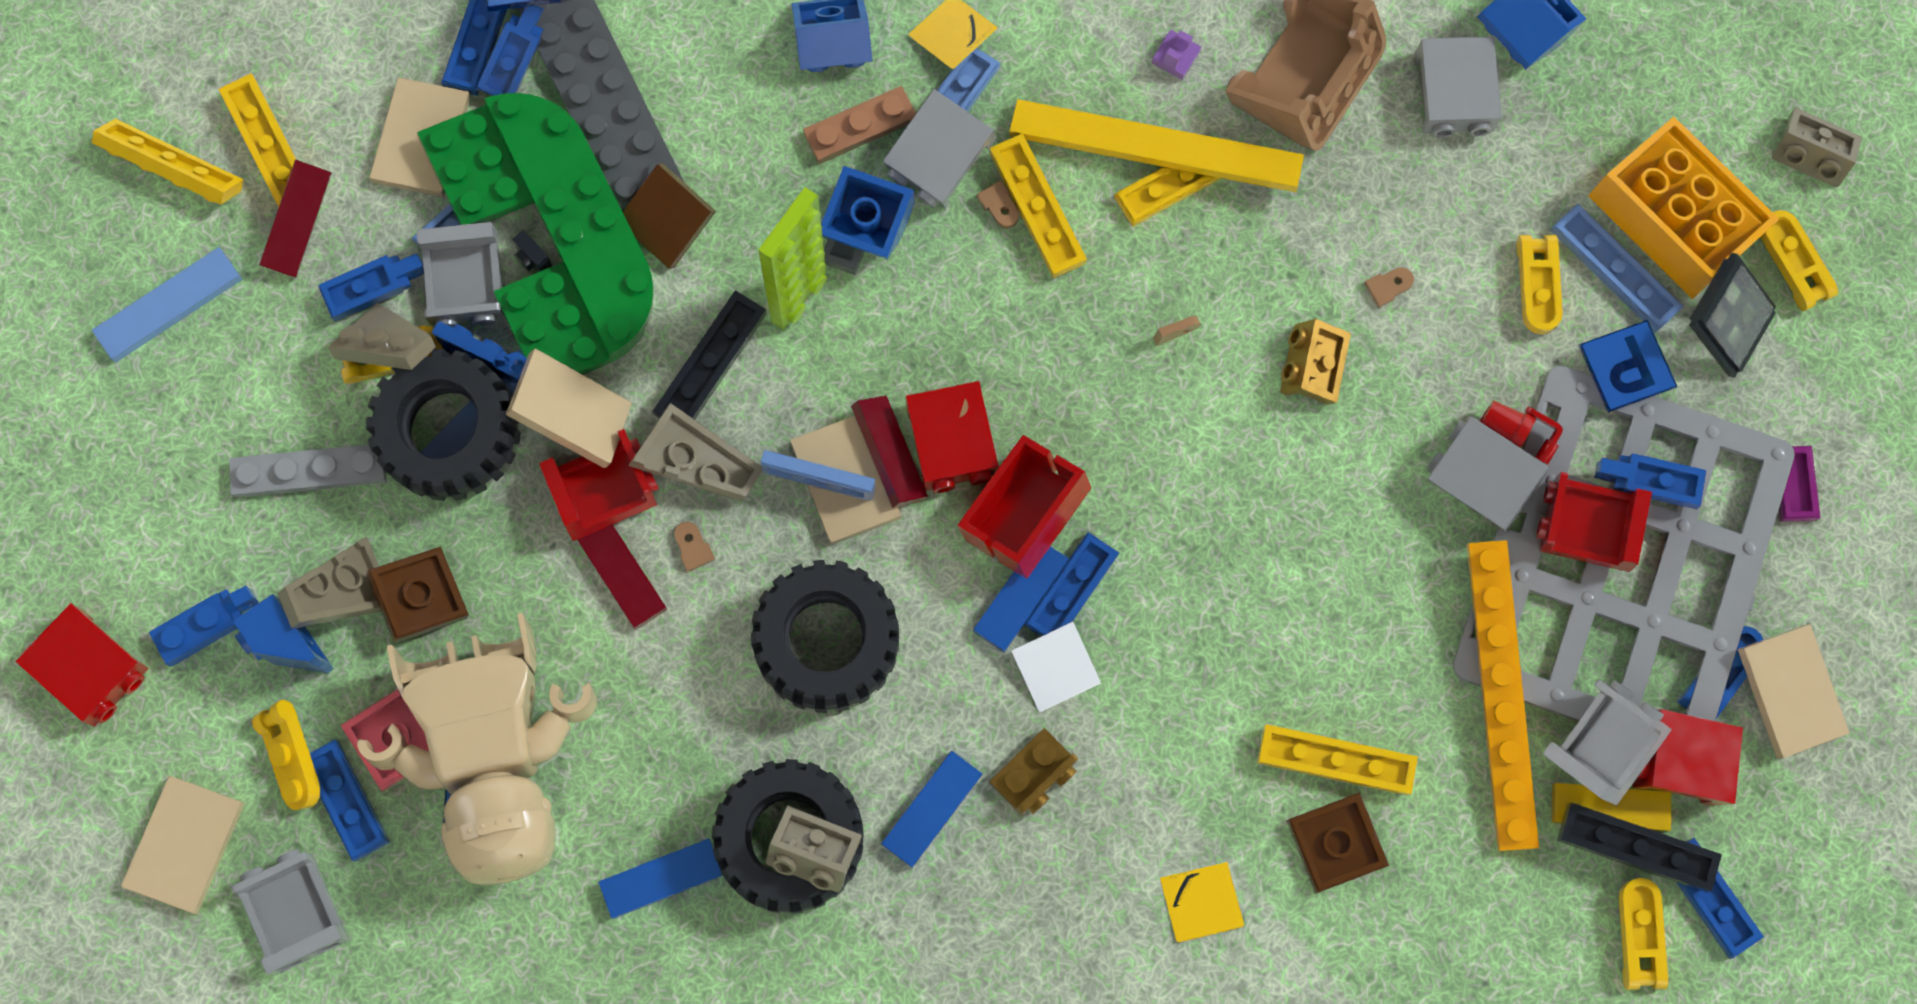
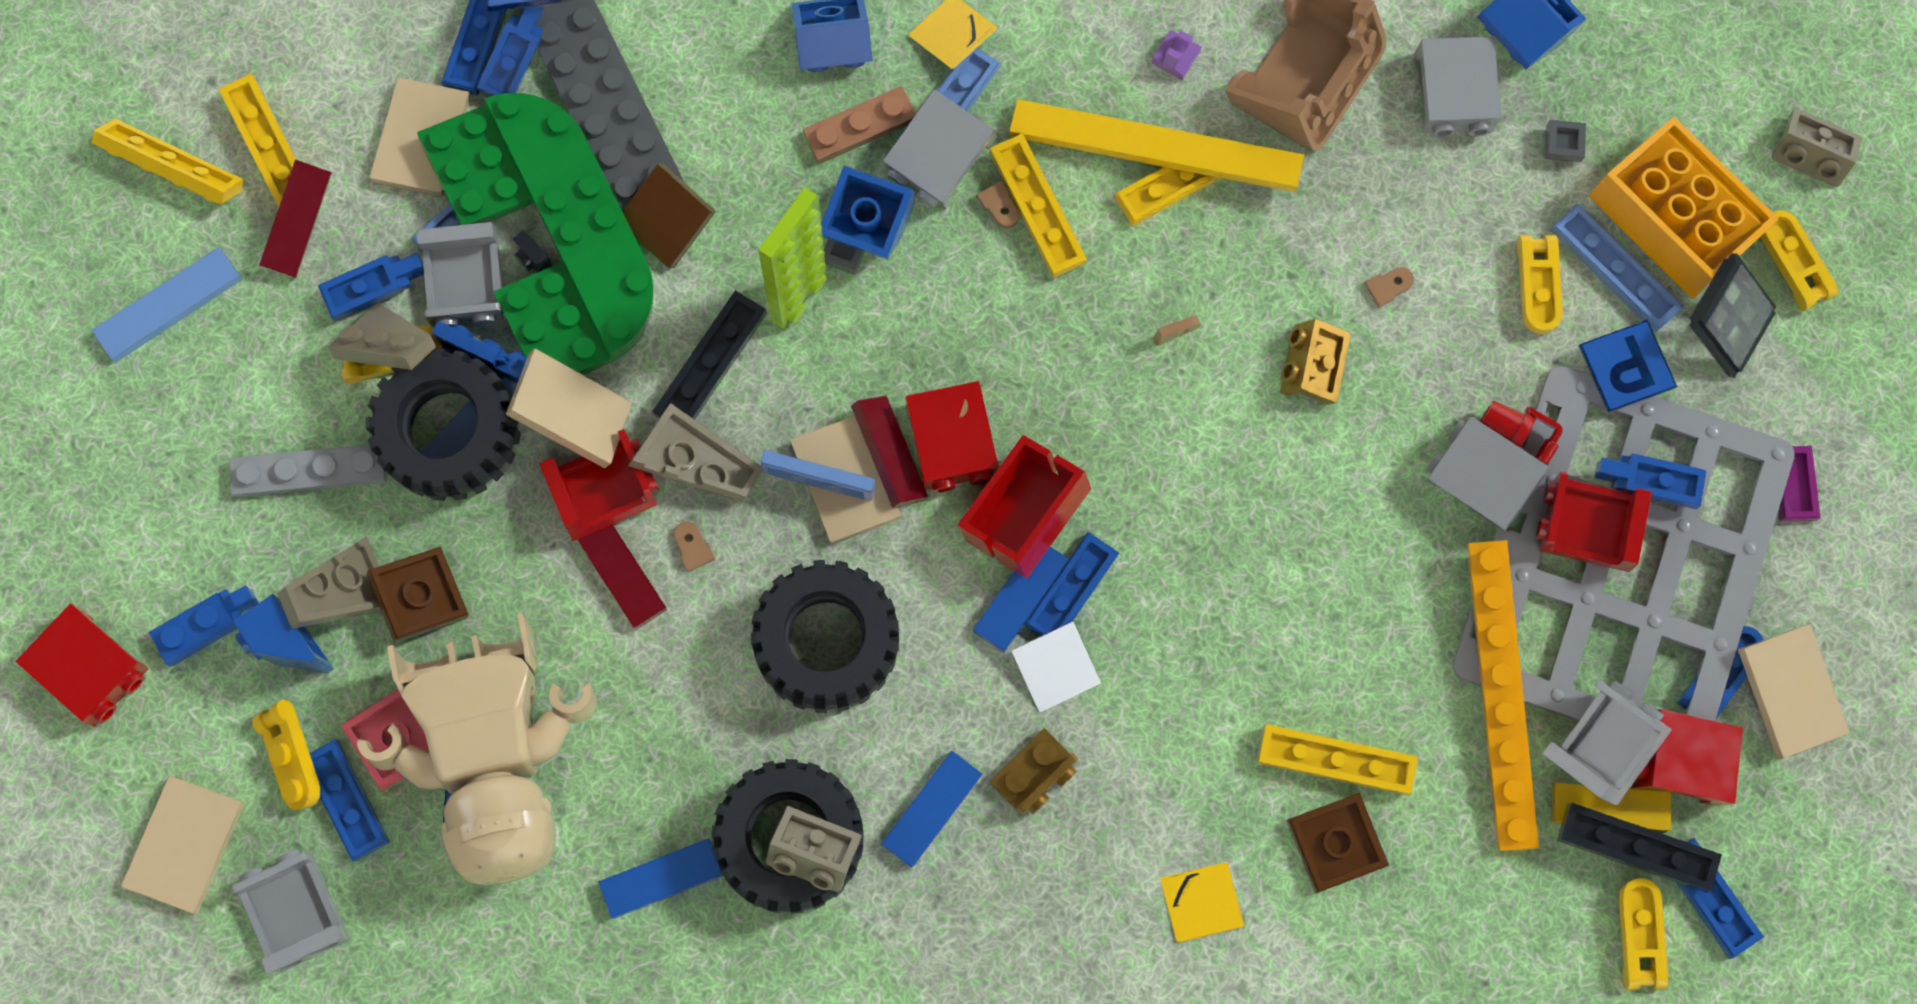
none -> dark grey plate [1545,120,1586,162]

